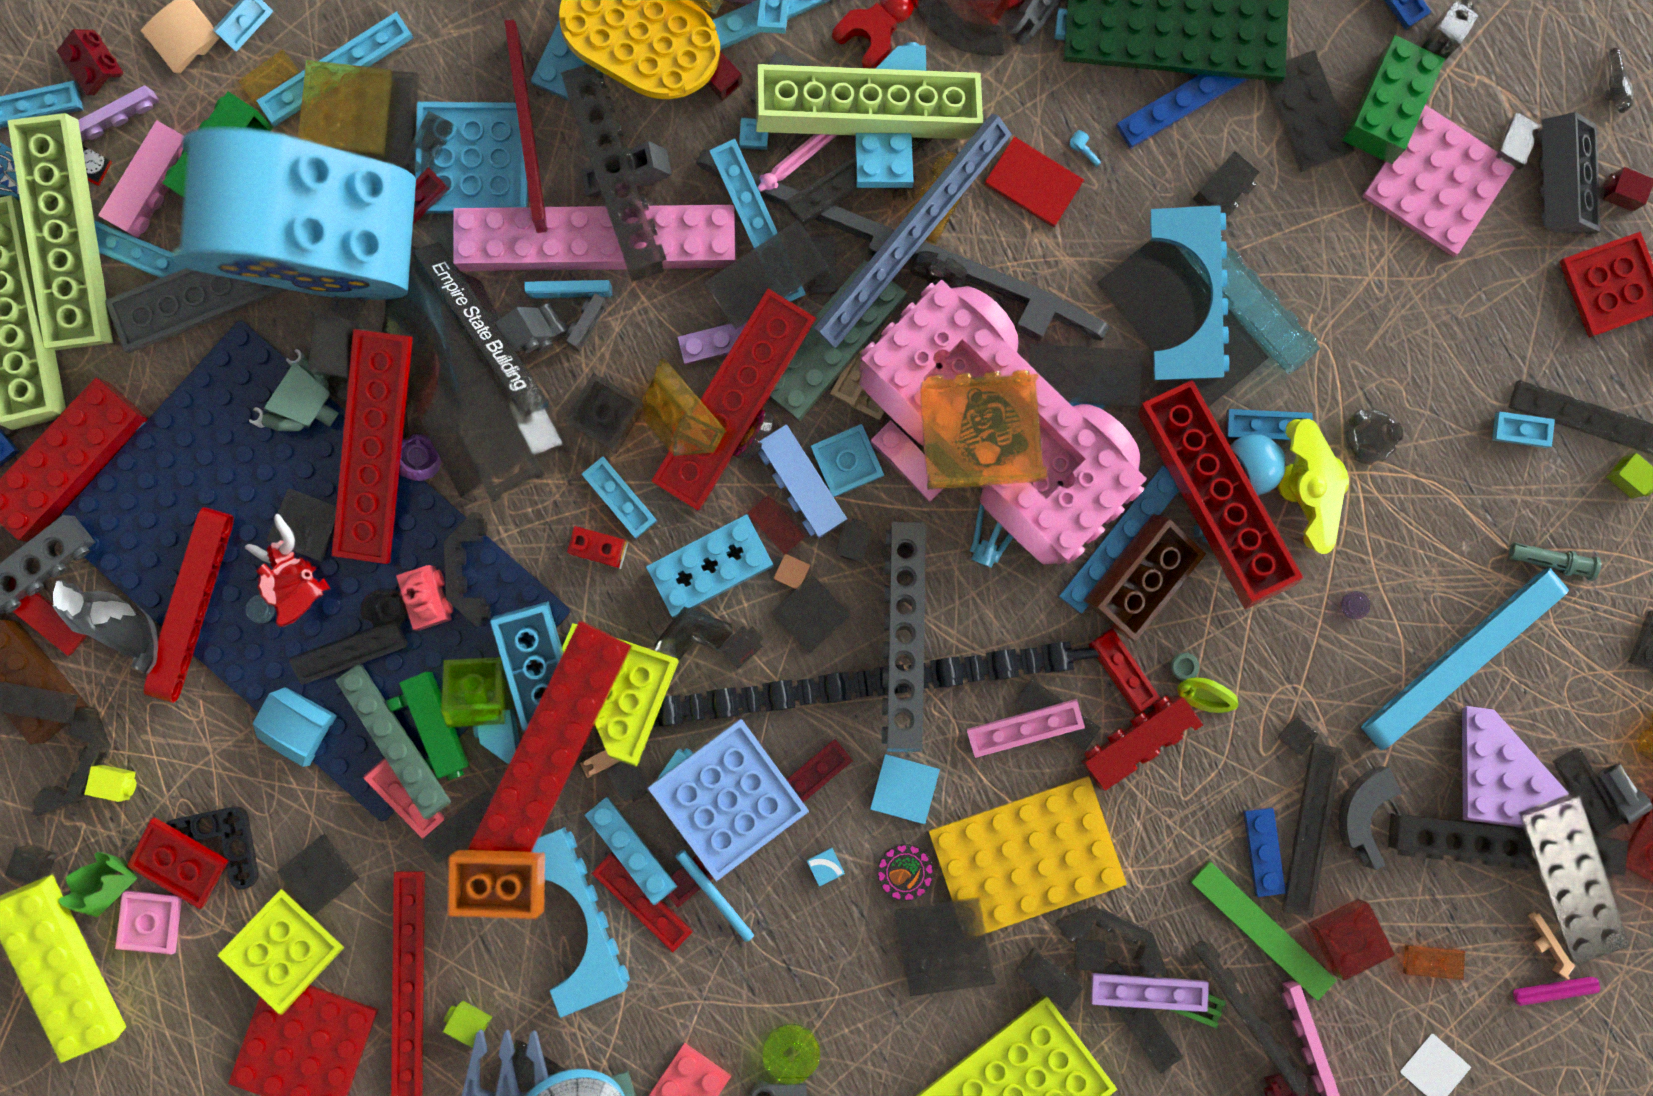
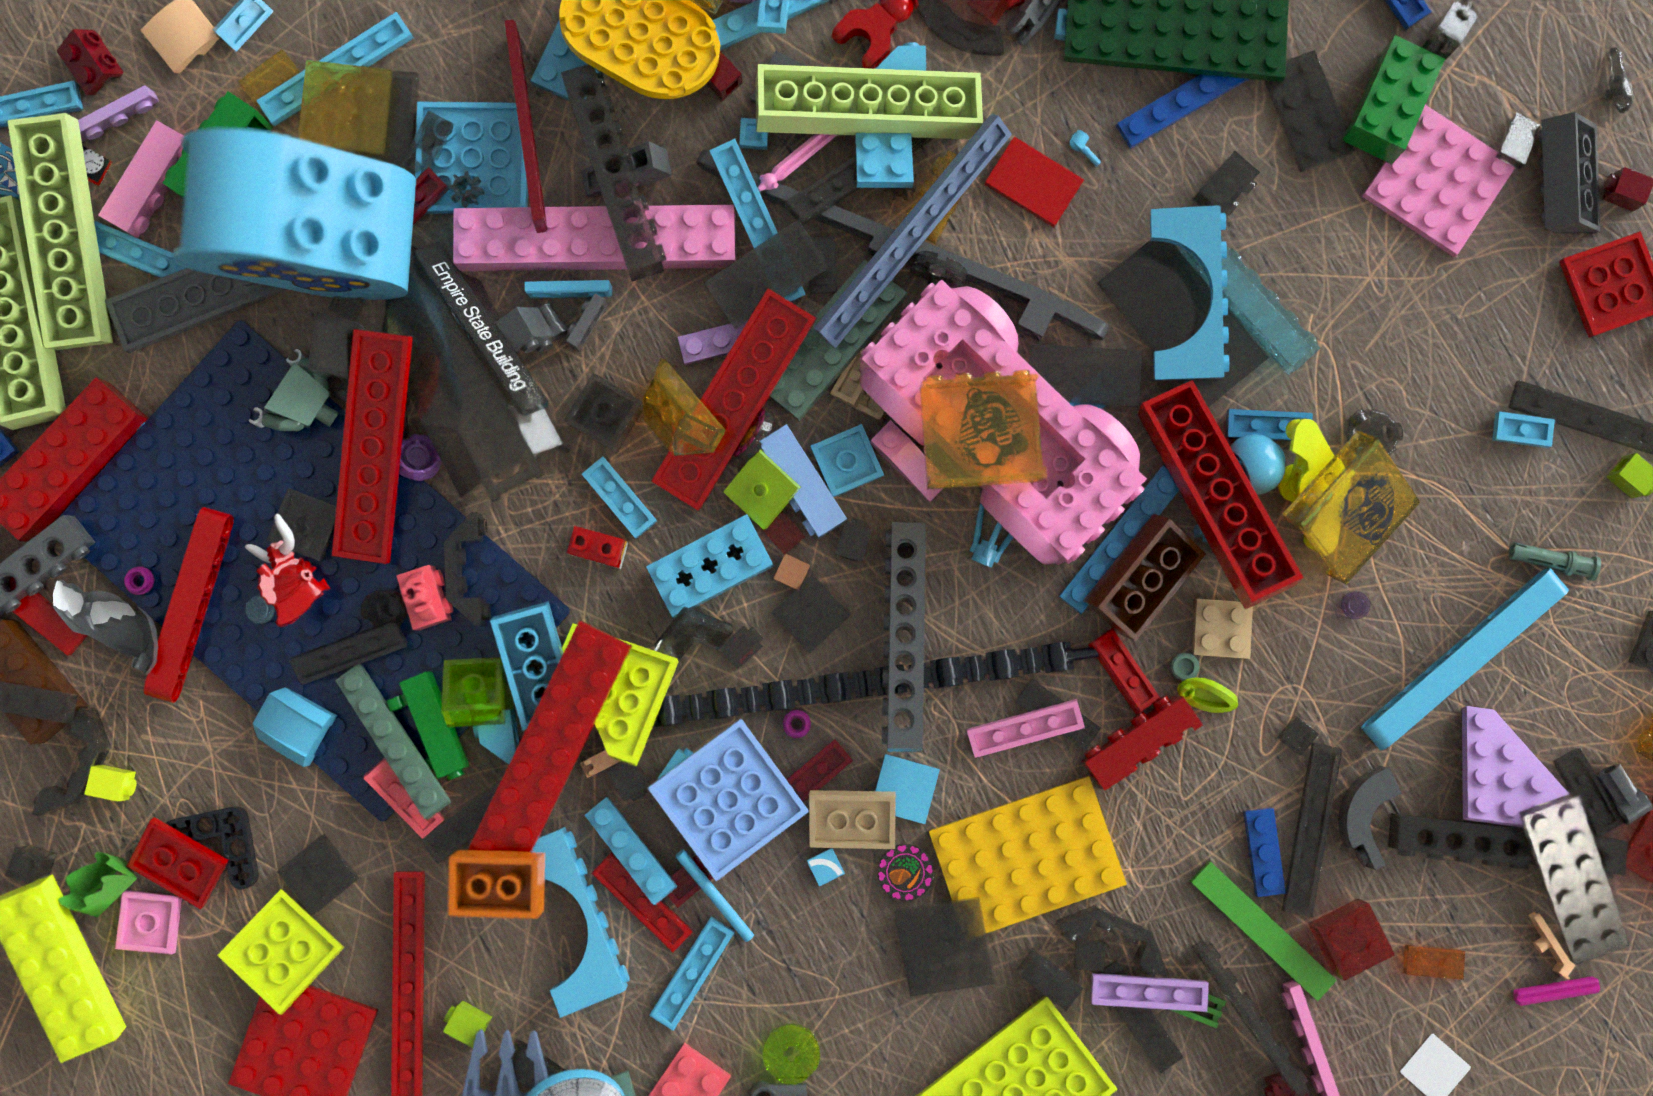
none -> magenta plate [124,567,154,595]
none -> clear smoke gear [447,171,485,208]
none -> medium azure tile [649,916,735,1031]
none -> lime plate [723,449,801,530]
none -> magenta plate [783,710,811,738]
none -> tan plate [809,790,896,849]
none -> tan plate [1192,599,1253,659]
none -> clear yellow panel [1282,431,1420,585]

